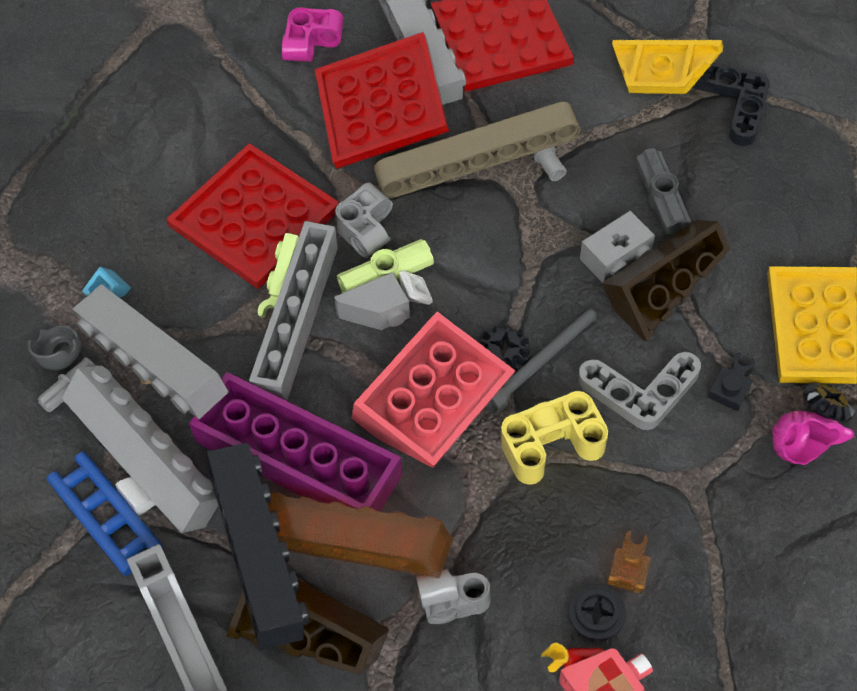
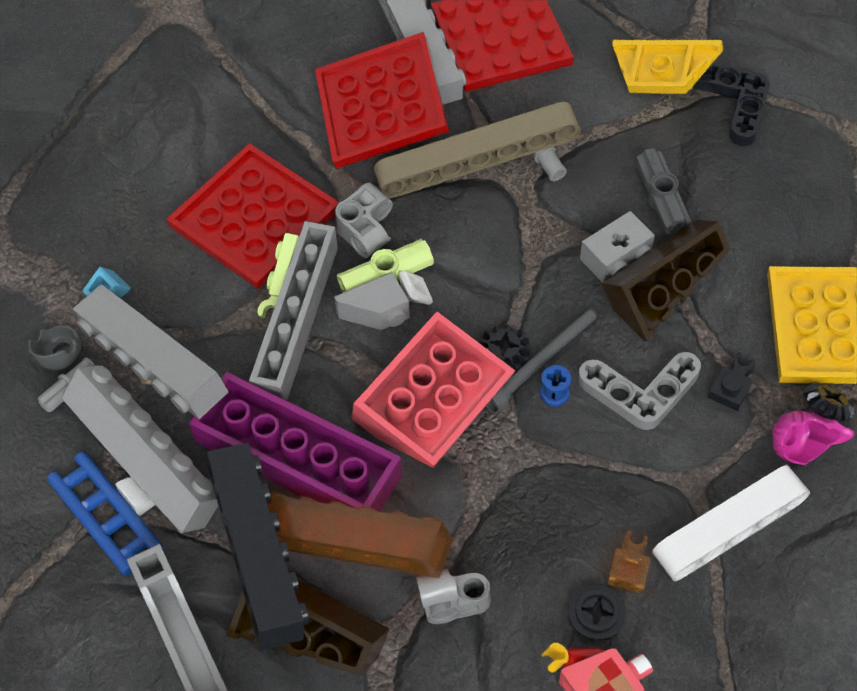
dark pink piece [282,7,344,62] -> none
light yellow beam [501,391,608,485] -> none
none -> blue bush [540,365,571,407]
none -> white beam [652,465,810,581]

